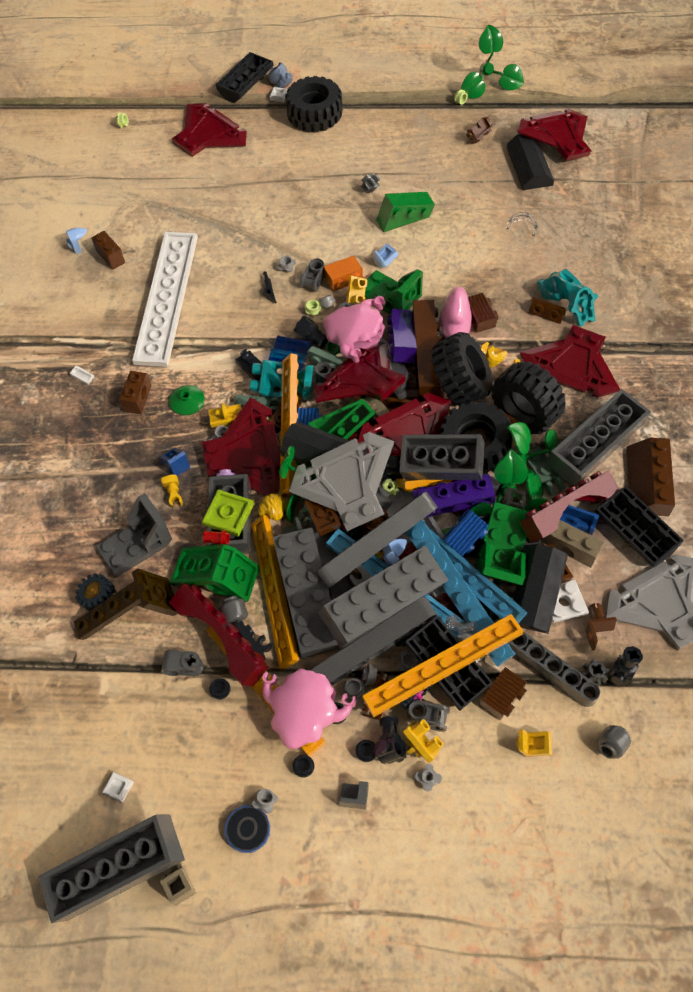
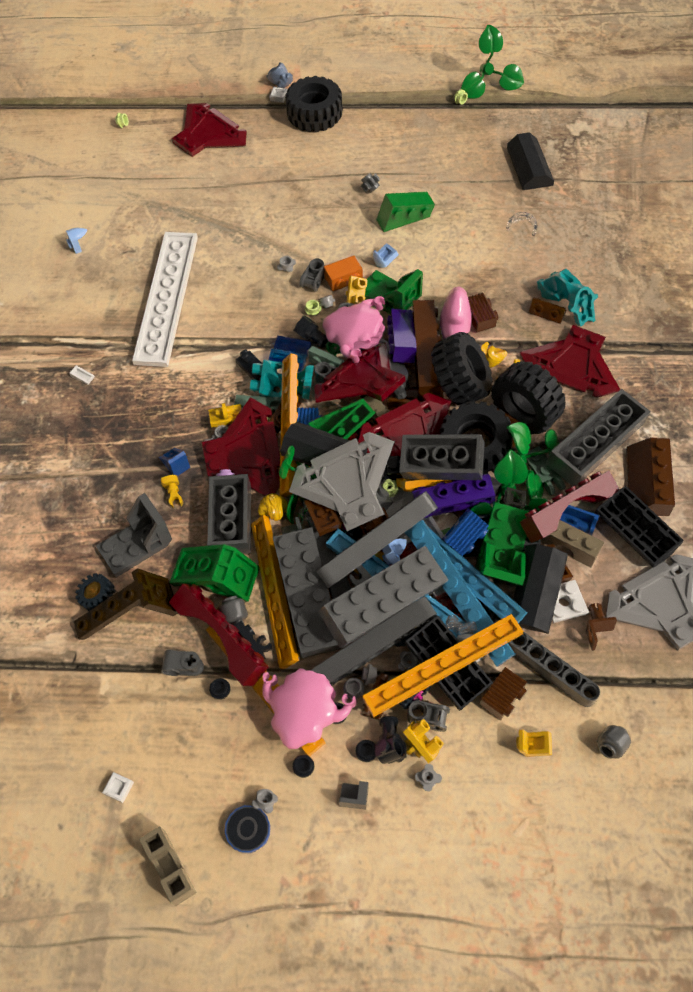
dark grey brick [39,814,185,923] -> none
reddish brown brick [91,231,125,269] -> none
reddish brown brick [119,371,152,414] -> none
green dish [169,385,205,416] -> none
lime tile [202,490,254,537] -> none
red pin [203,530,230,545] -> none
black piece [216,52,274,103] -> none
black hand [263,271,277,303] -> none
reddish brown hinge [466,117,495,144] -> none
dark red plate [517,109,592,161] -> none
dark grey gear [582,659,609,687] -> none
black connector [607,646,643,687] -> none

